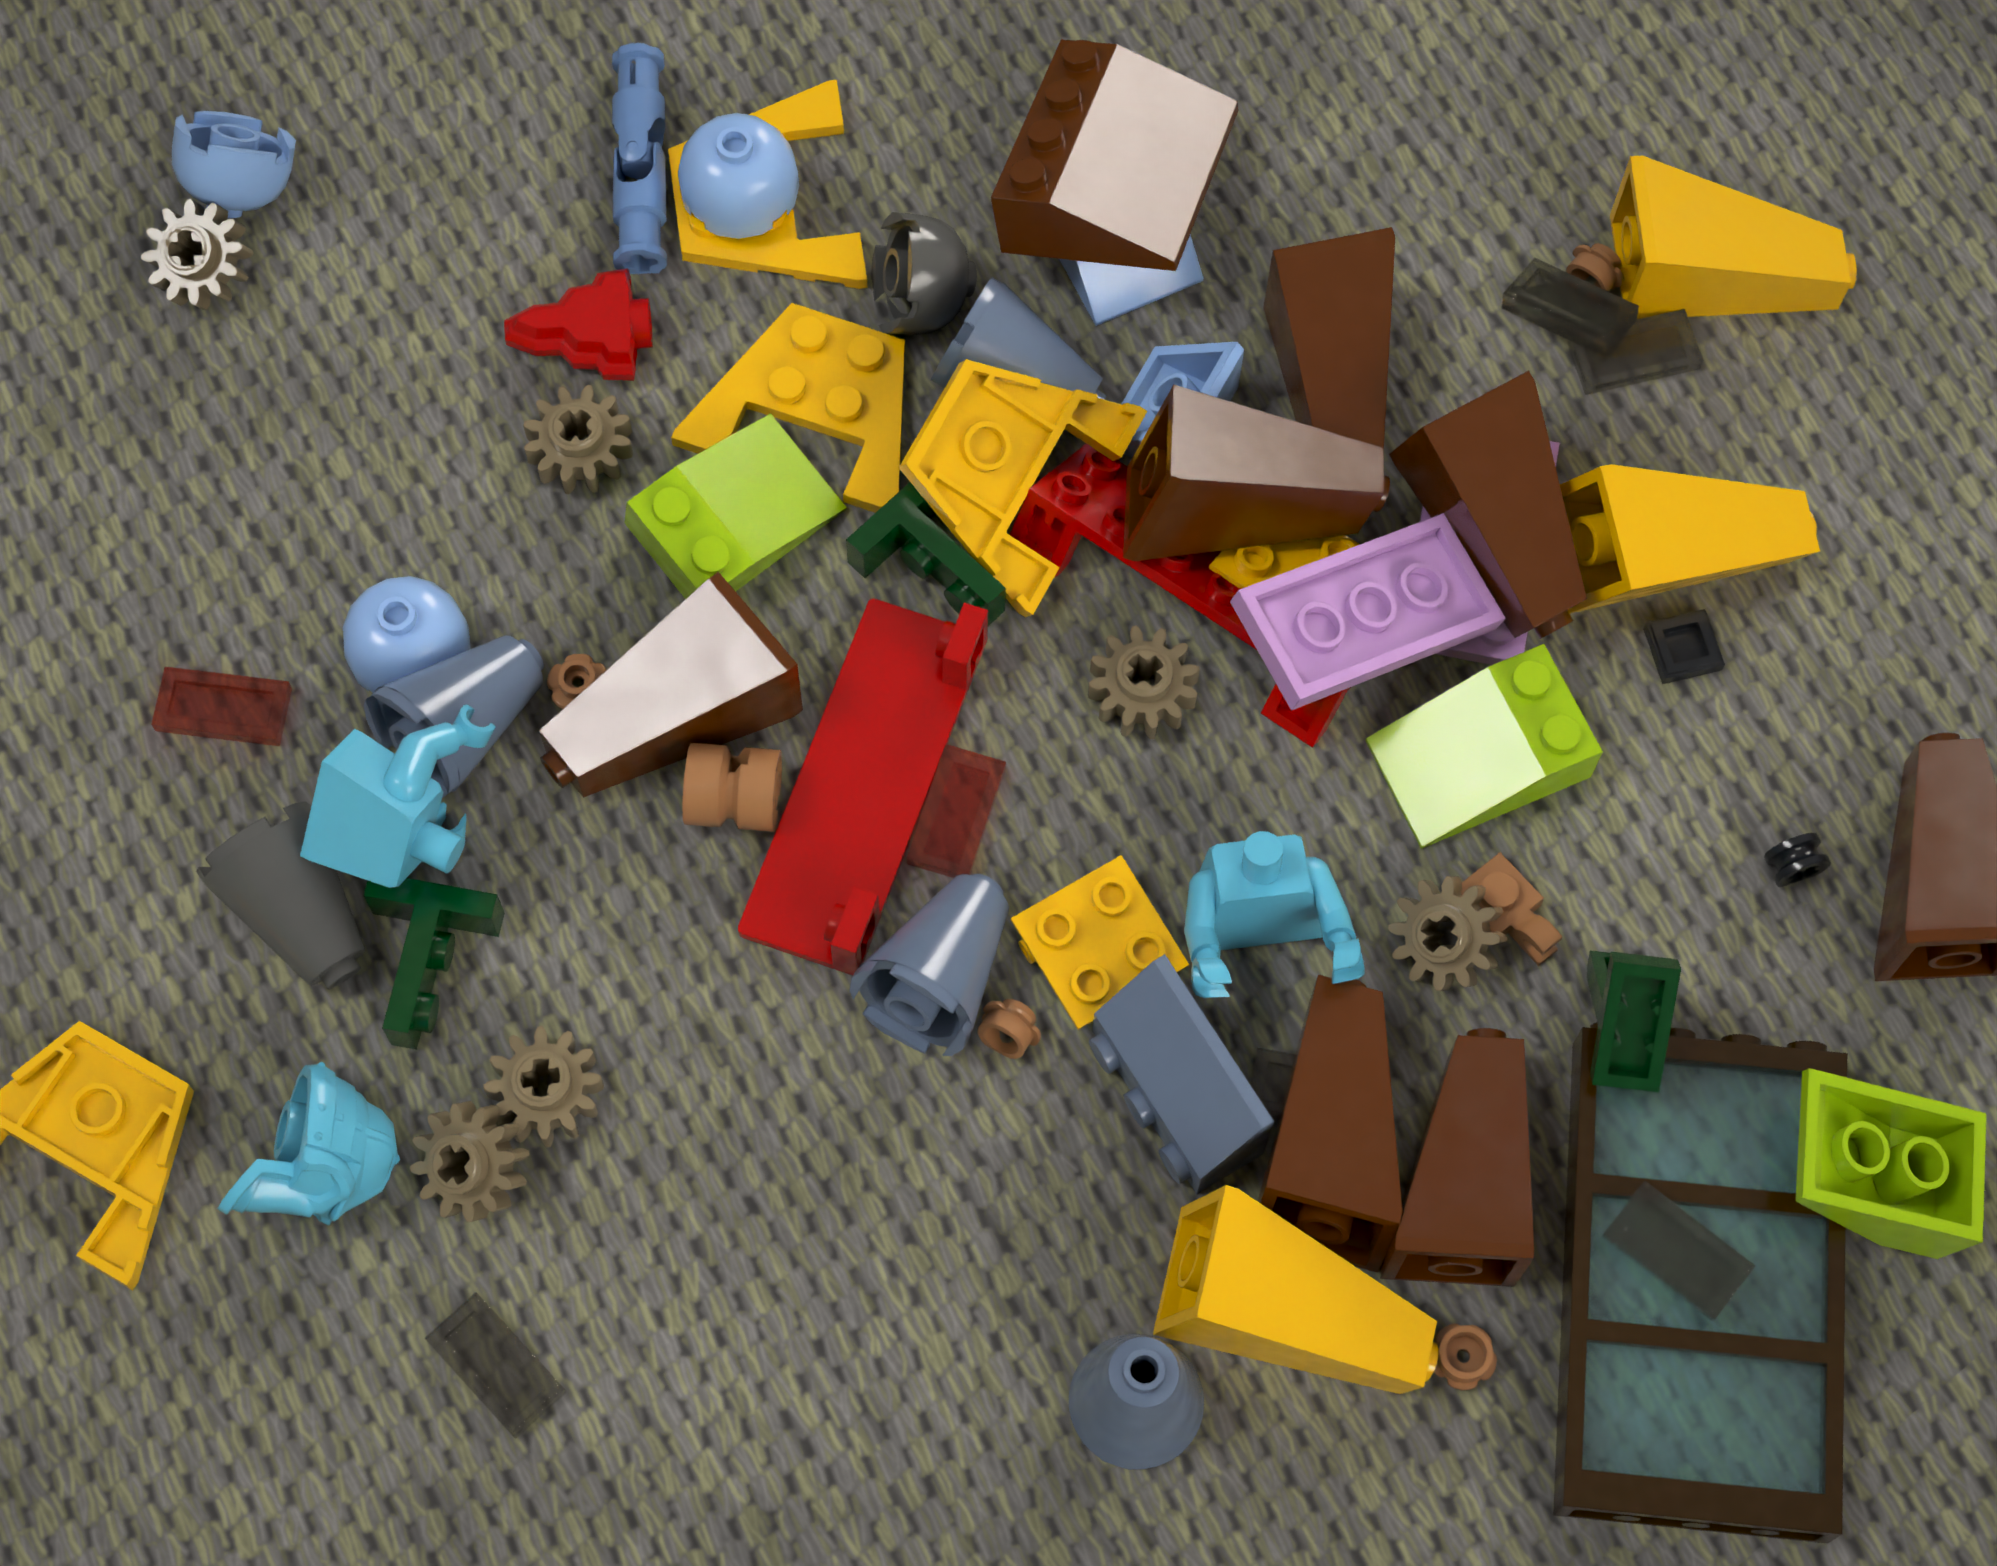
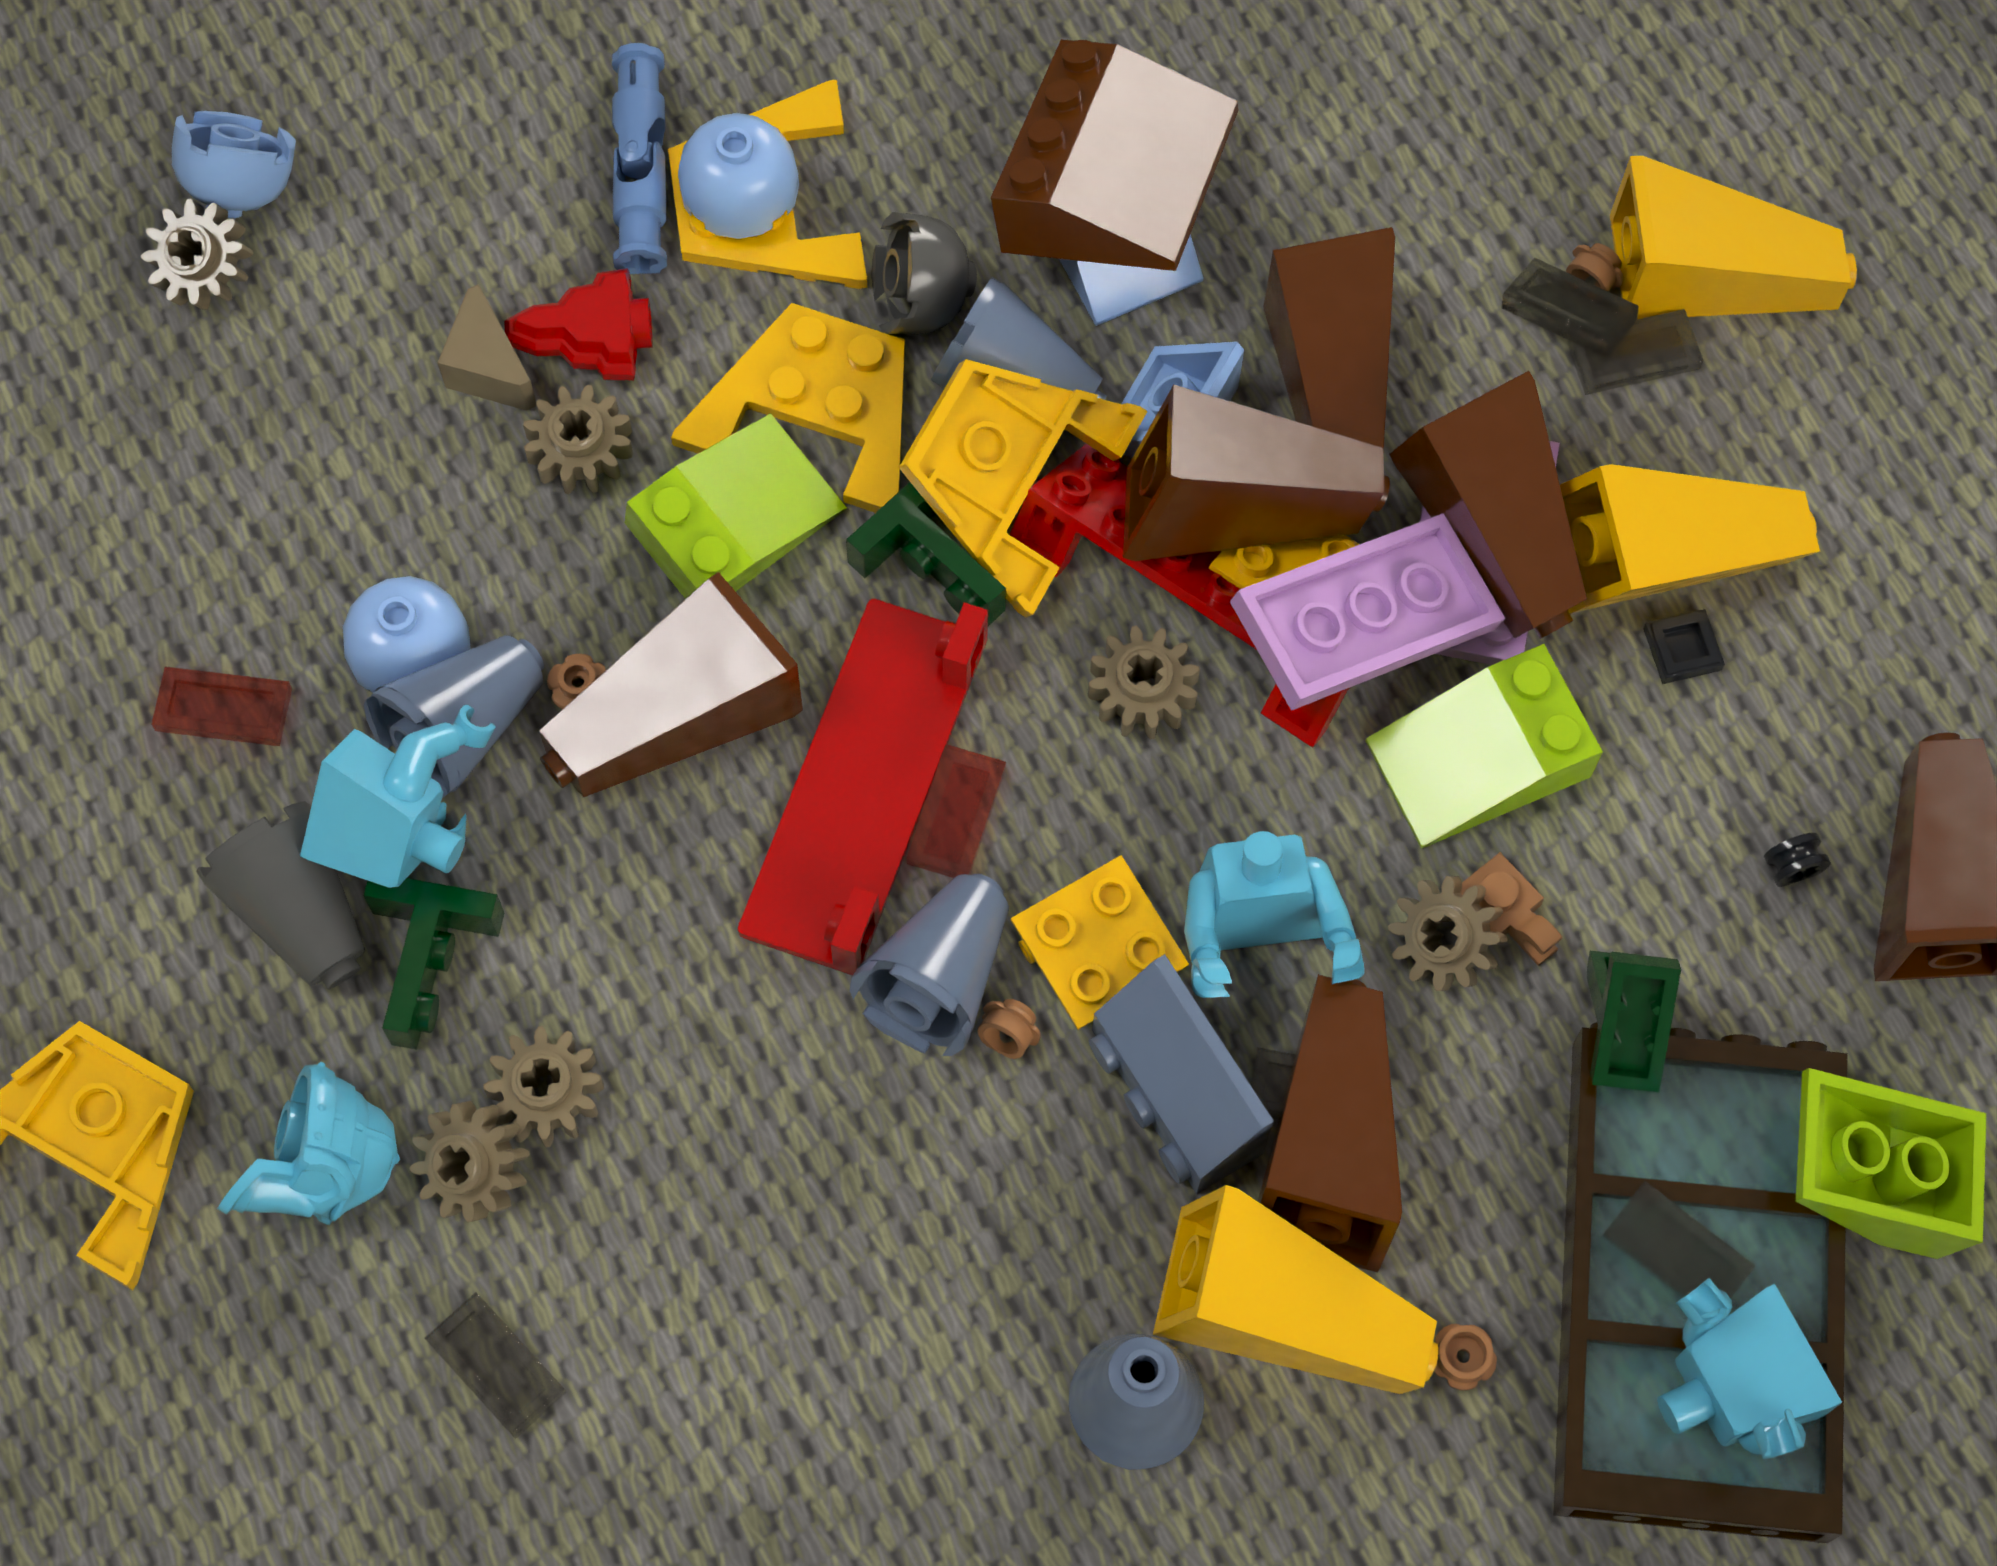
medium nougat wheel [682,743,782,832] -> none
reddish brown slope [1380,1028,1534,1287] -> none
none -> dark tan slope [437,284,537,411]
none -> medium azure torso [1657,1278,1842,1460]

